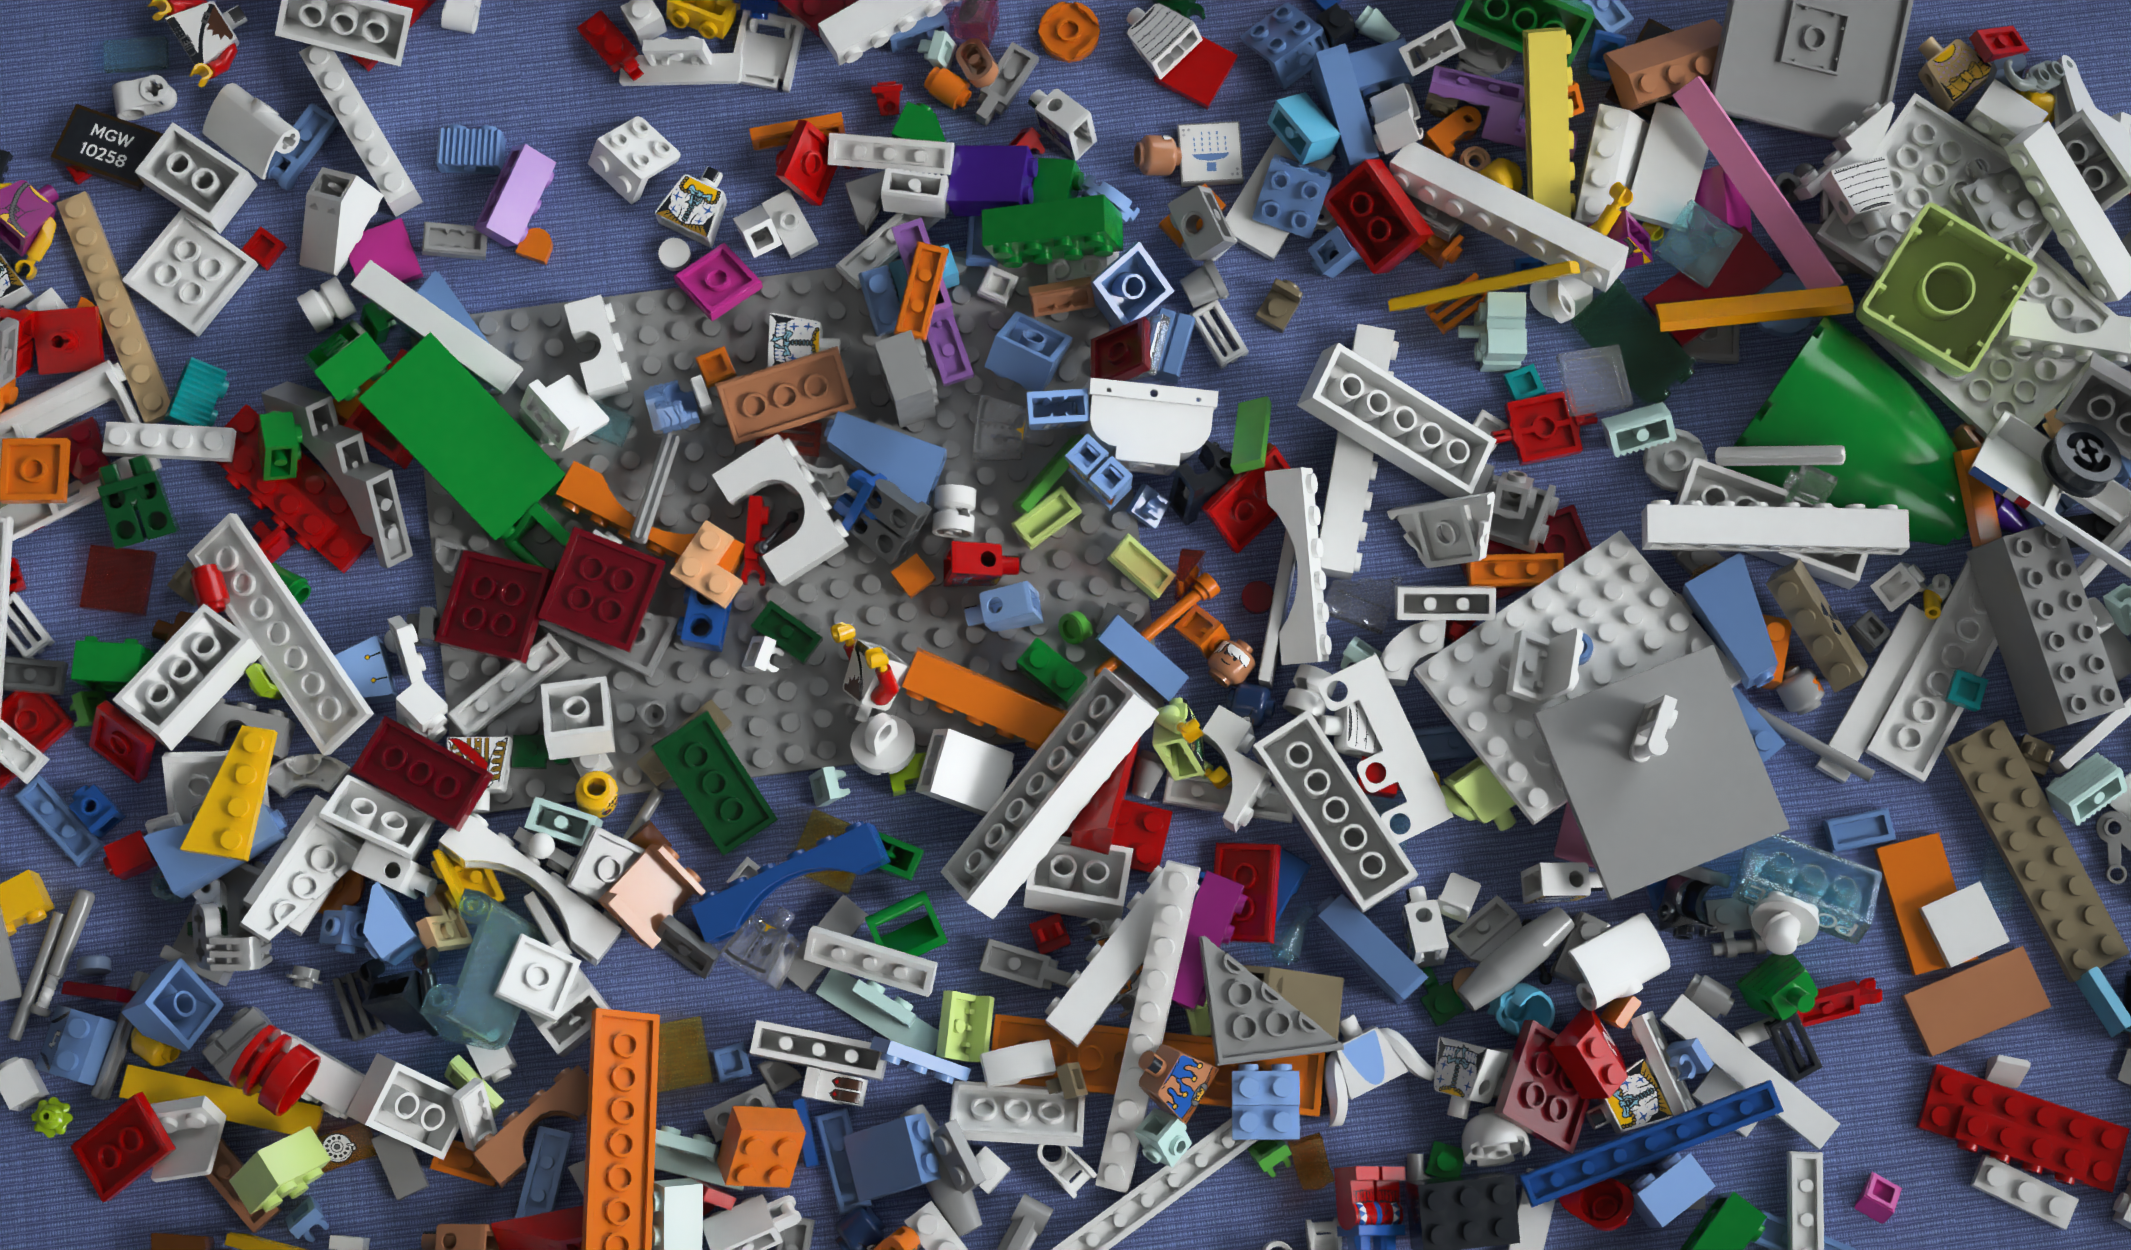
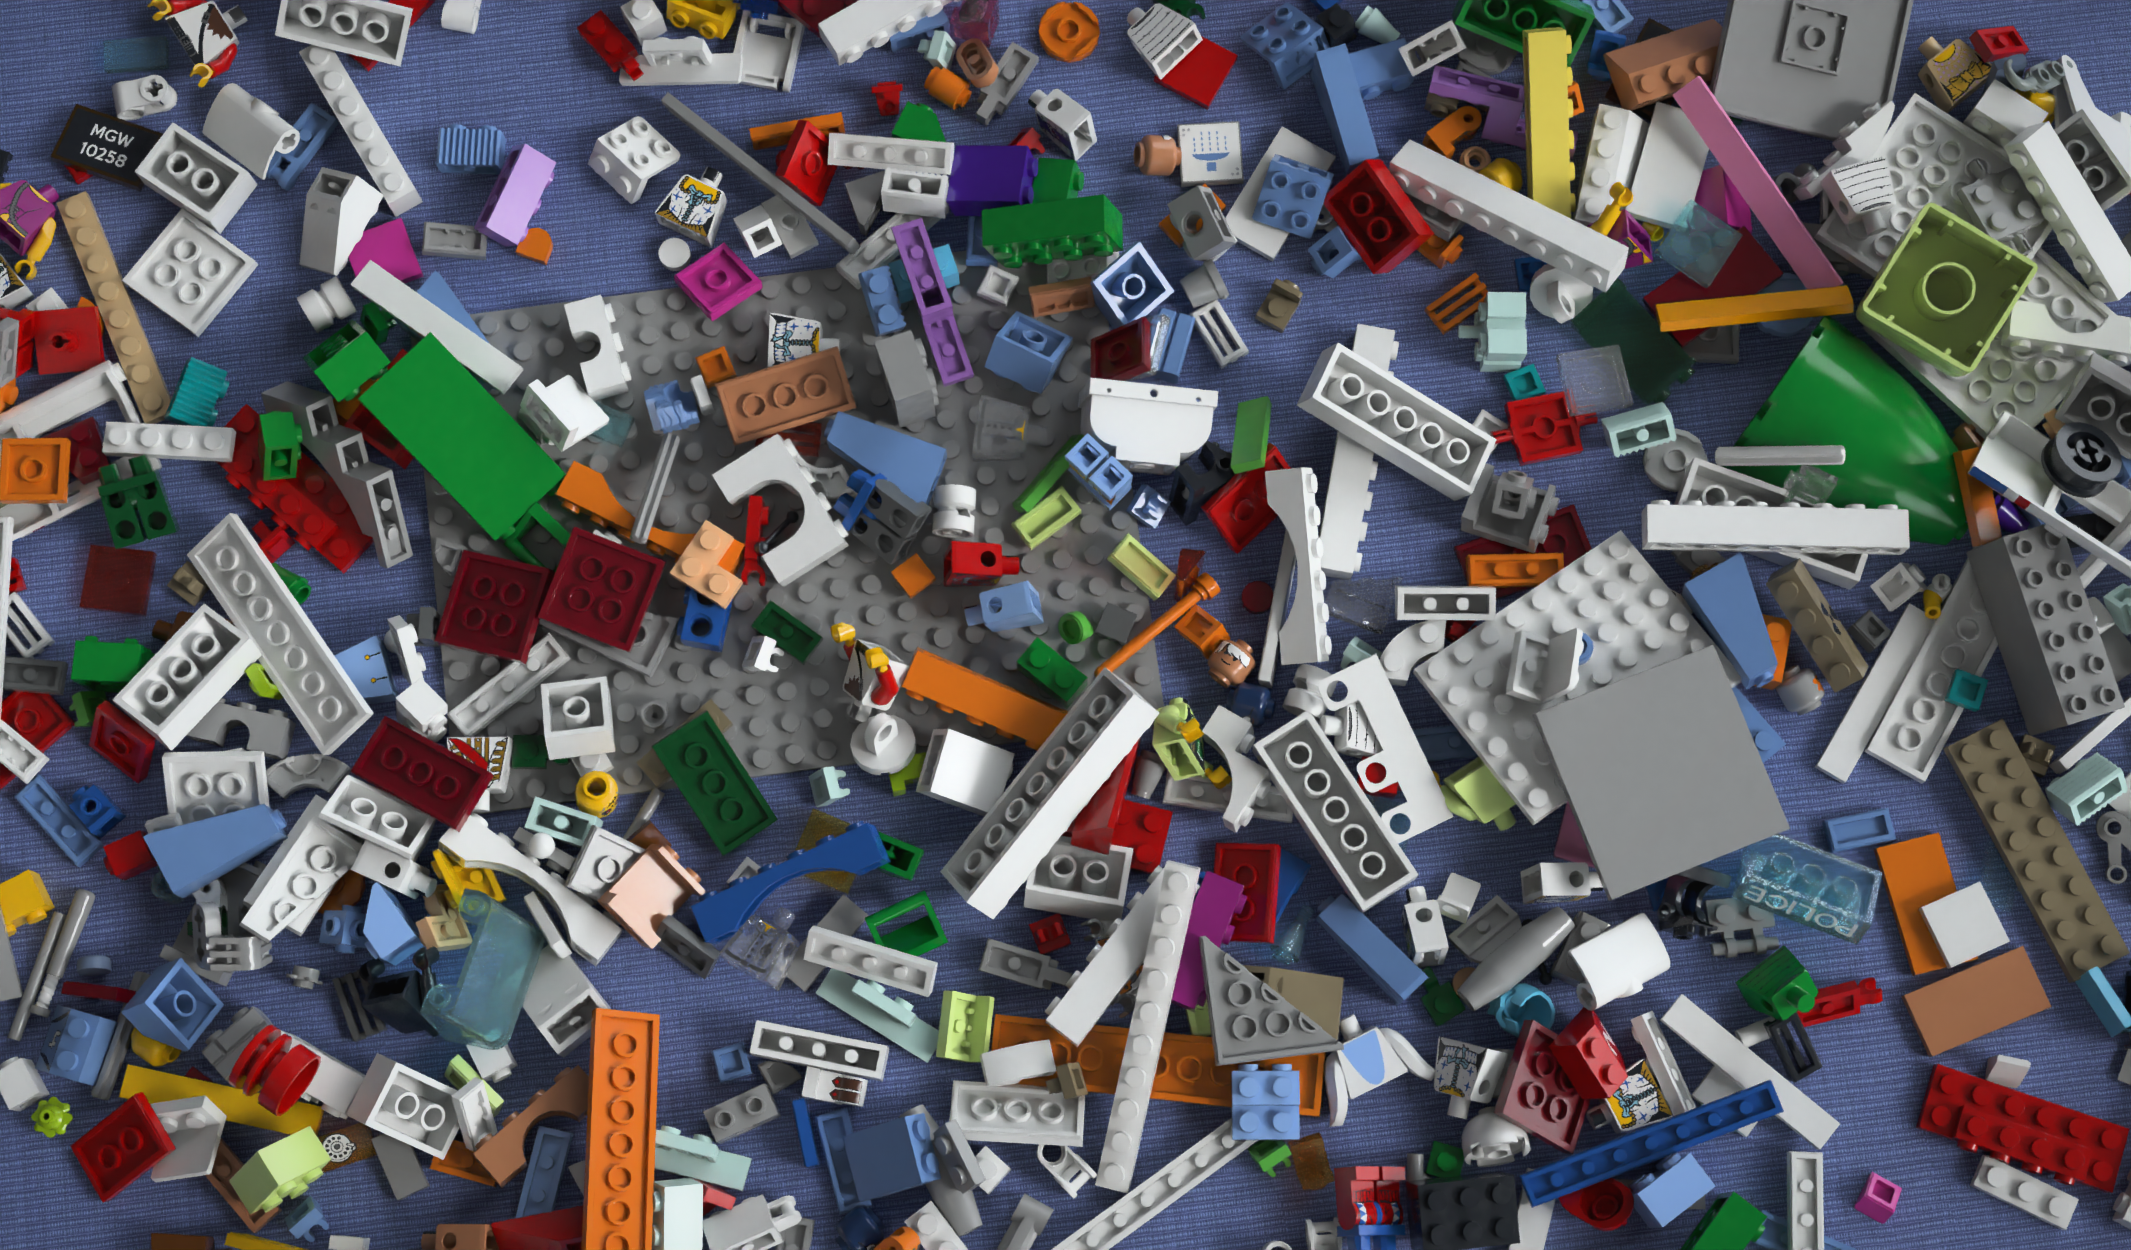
yellow wing [180,725,278,862] -> none
red brick [190,564,231,613] -> none
red tile [241,226,287,271] -> none
white tile [493,933,581,1023] -> none
clear yellow plate [657,1016,713,1093] -> none
orange brick [716,1106,806,1188] -> none
light blue plate [870,1036,971,1084] -> none
orange tile [894,241,949,343] -> none
light blue torso [1026,388,1090,430] -> none
light blue plate [1081,175,1140,222] -> none
medium blue tile [1095,614,1189,702] -> none
light aqua brick [1134,1107,1192,1168] -> none
torso [1138,1044,1219,1124] -> none
medium azure brick [1267,92,1341,165] -> none
white brick [1369,83,1423,155] -> none
white wing [1387,492,1495,568] -> none
yellow tile [1388,261,1580,312] -> none
orange tile [1600,995,1641,1029] -> none
white plate [1629,695,1678,763] -> none
medium blue tile [1666,1038,1714,1081] -> none
light grey brick [1683,973,1735,1019] -> none
white plate [1751,891,1819,955] -> none
light grey bar [1757,707,1875,782] -> none
none -> light grey tile [661,92,861,254]

